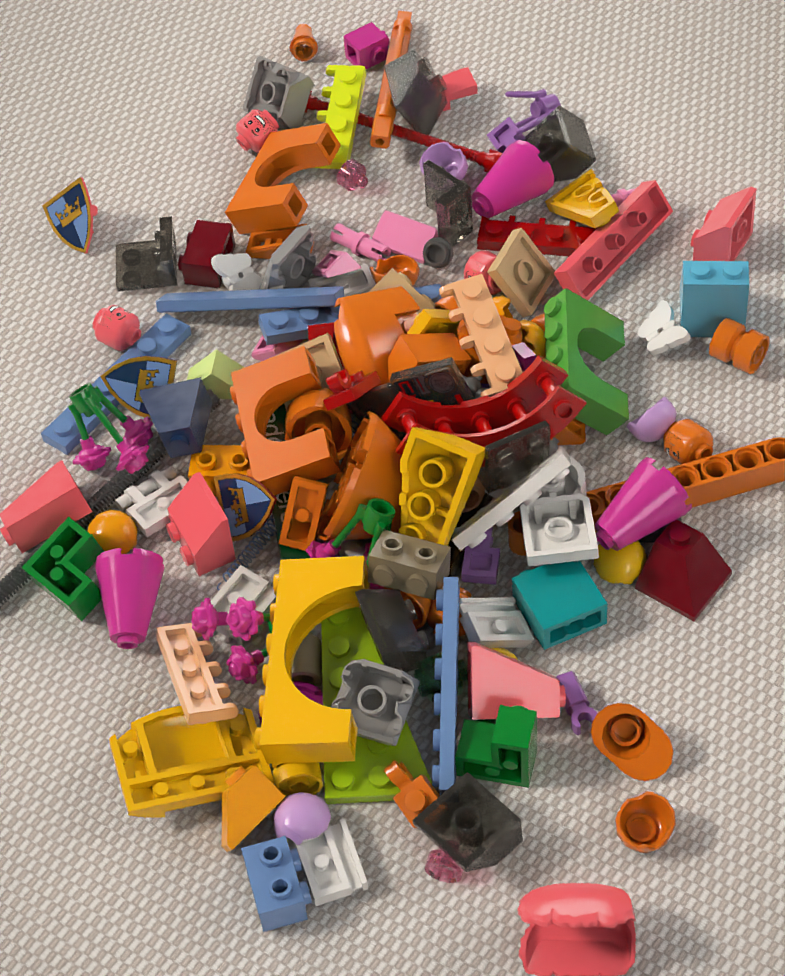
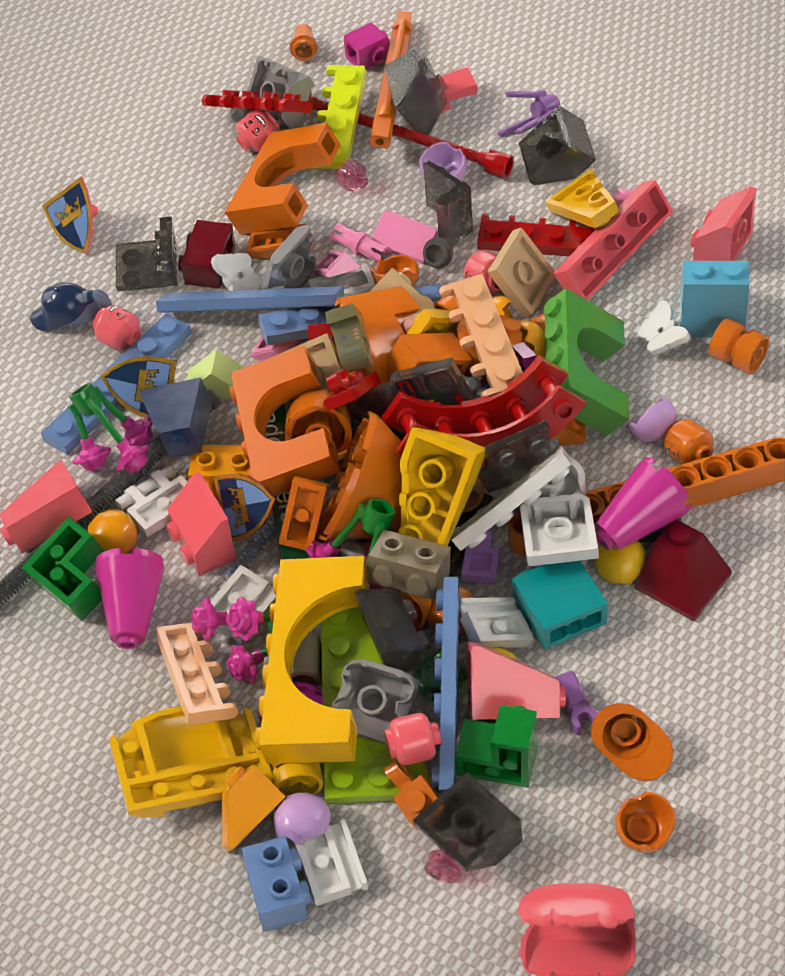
dark pink cone [471,140,554,218] -> none
medium lavender plate [487,117,526,153] -> none
none -> dark blue hair [30,282,112,331]
none -> red hinge [202,90,313,114]
none -> olive leg [325,303,373,373]
none -> coral head [384,713,442,765]

